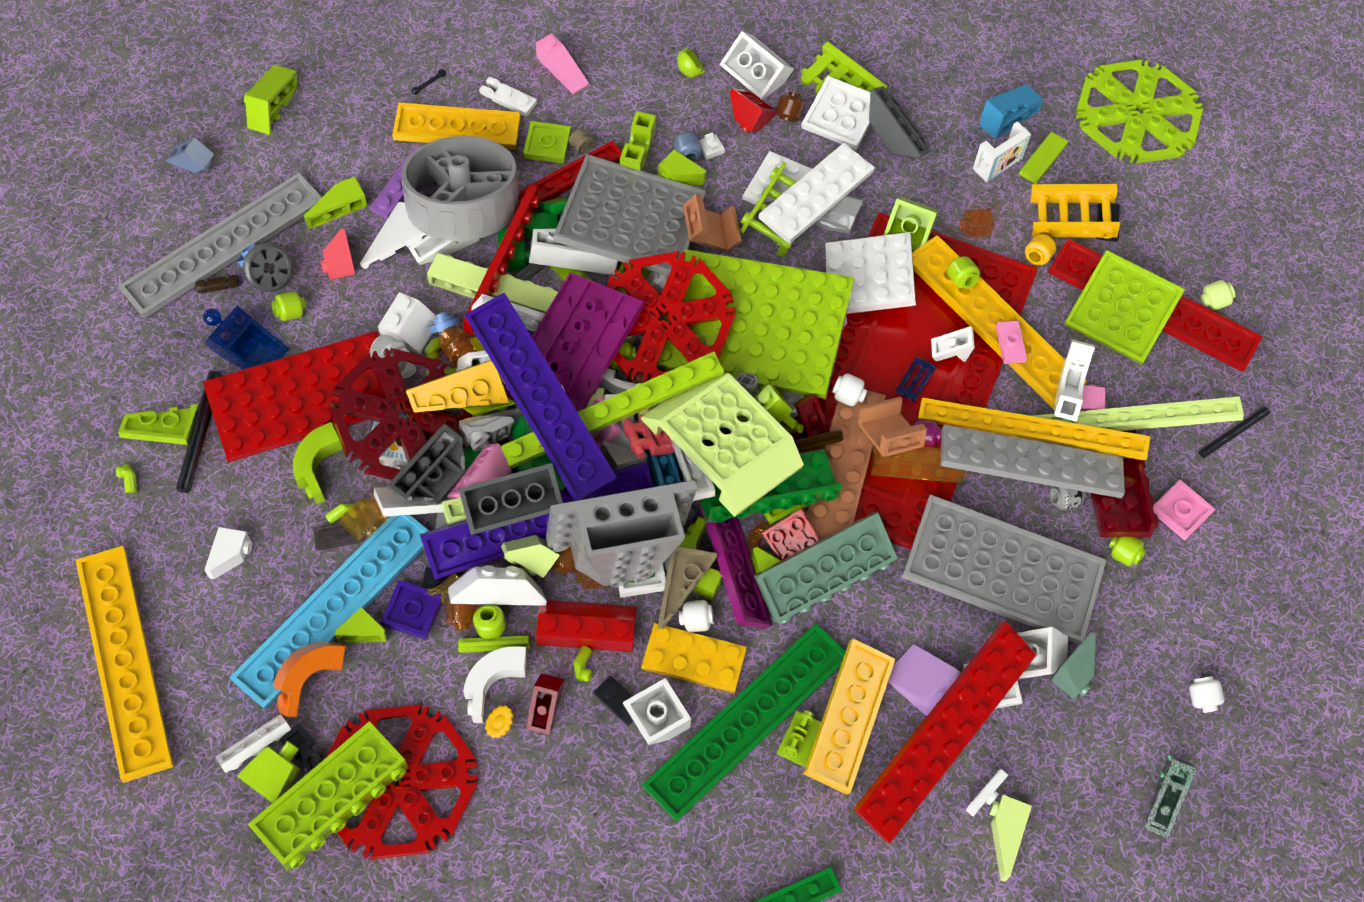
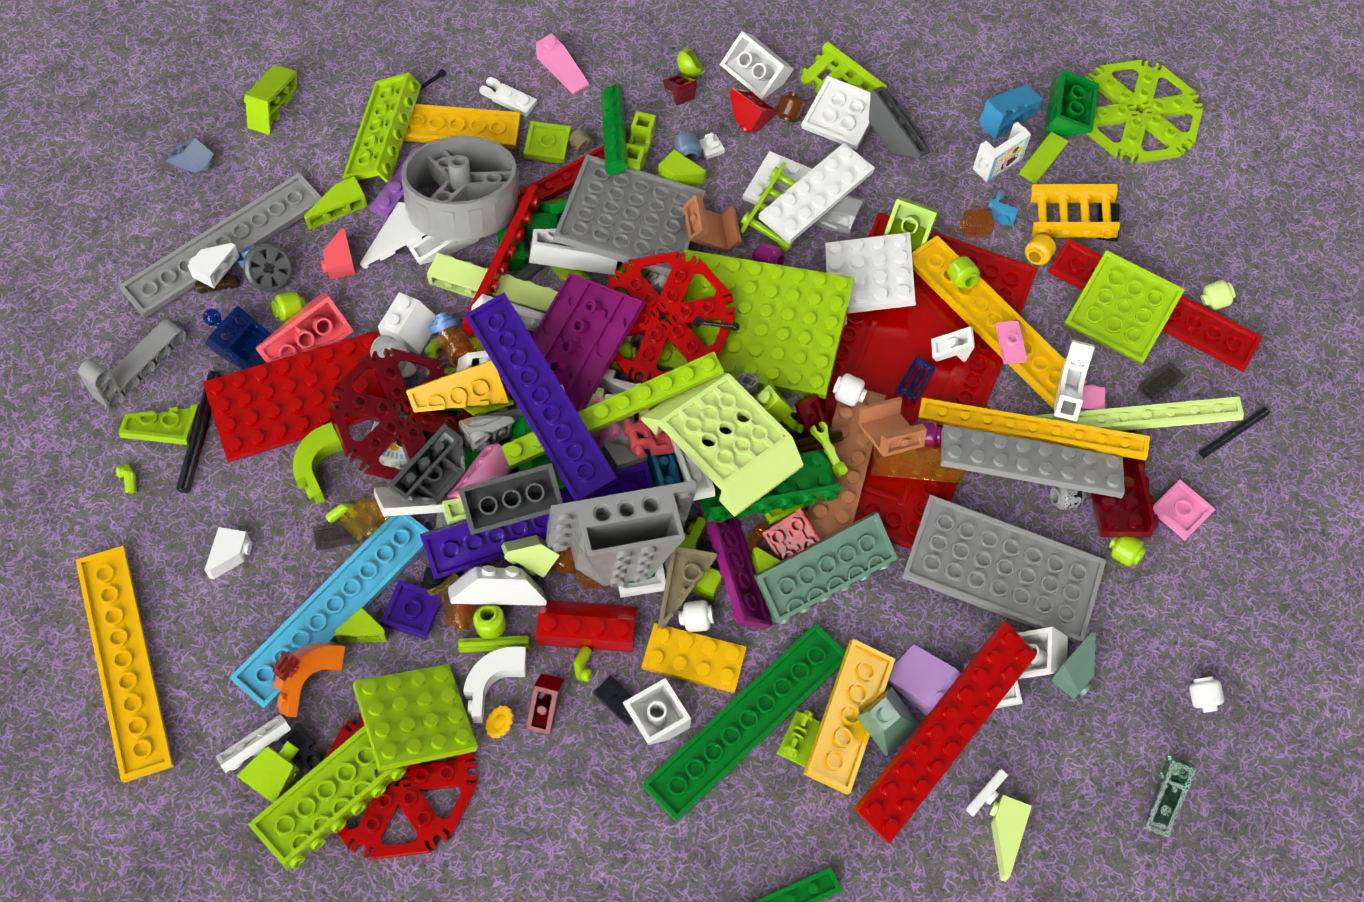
none -> light grey beam [78,319,186,410]
none -> white slope [188,243,240,288]
none -> coral wedge [255,293,354,363]
none -> clear red plate [272,651,301,682]
none -> lime bracket [342,72,421,182]
none -> lime plate [353,664,478,771]
none -> green plate [601,83,628,177]
none -> dark red slope [663,73,697,106]
none -> black hinge [693,317,740,331]
none -> magenta head [752,243,785,265]
none -> lime piece [810,422,848,478]
none -> sand green slope [856,687,920,756]
none -> dark azure bracket [987,192,1018,226]
none -> green slope [1045,70,1099,137]
none -> clear smoke tile [1138,361,1185,403]

